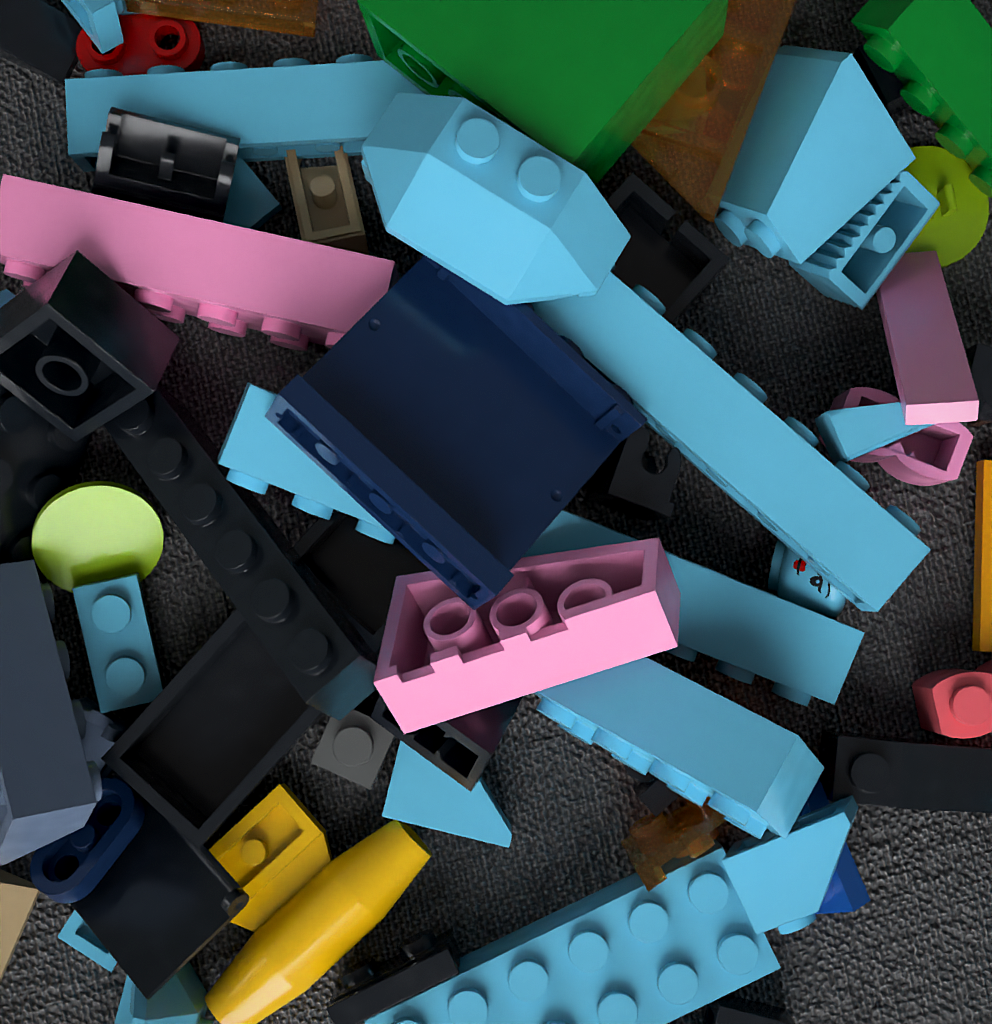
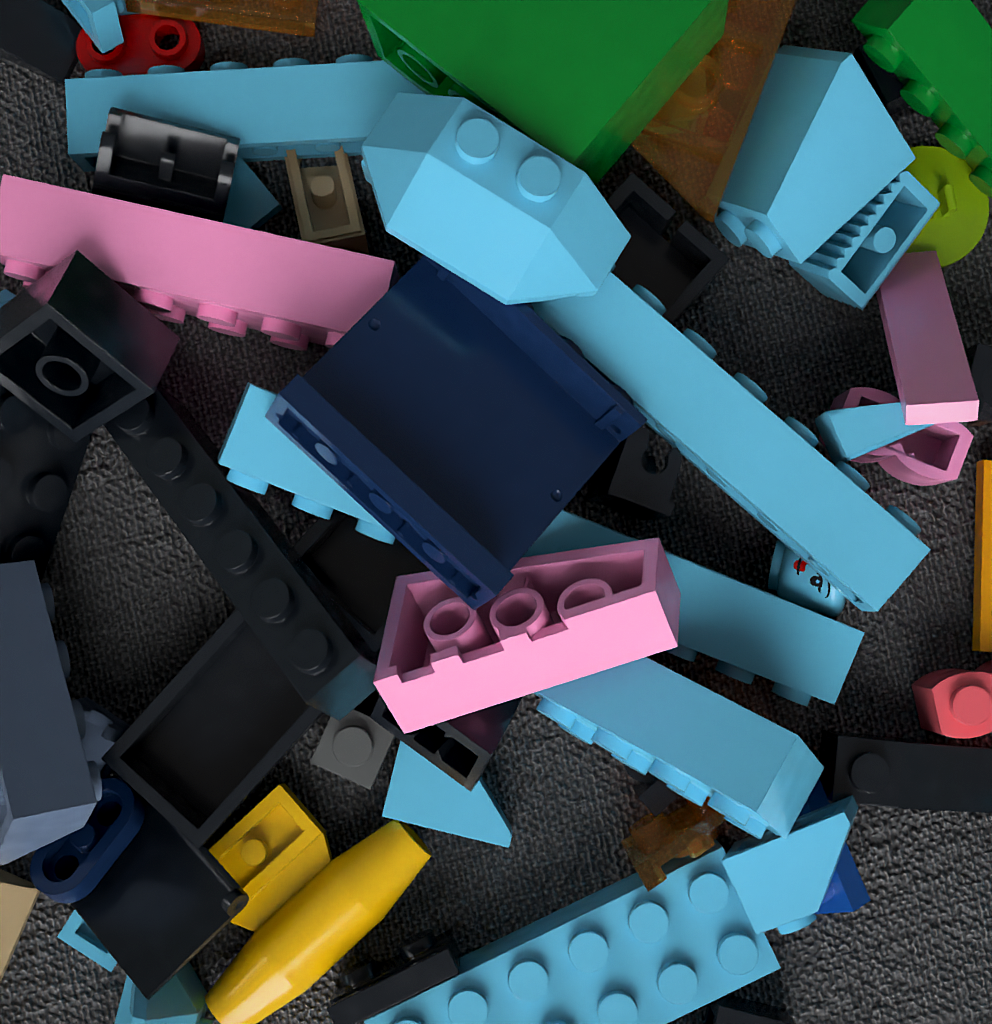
lime piece [32,481,164,593] -> none
medium azure plate [72,573,164,713] -> none

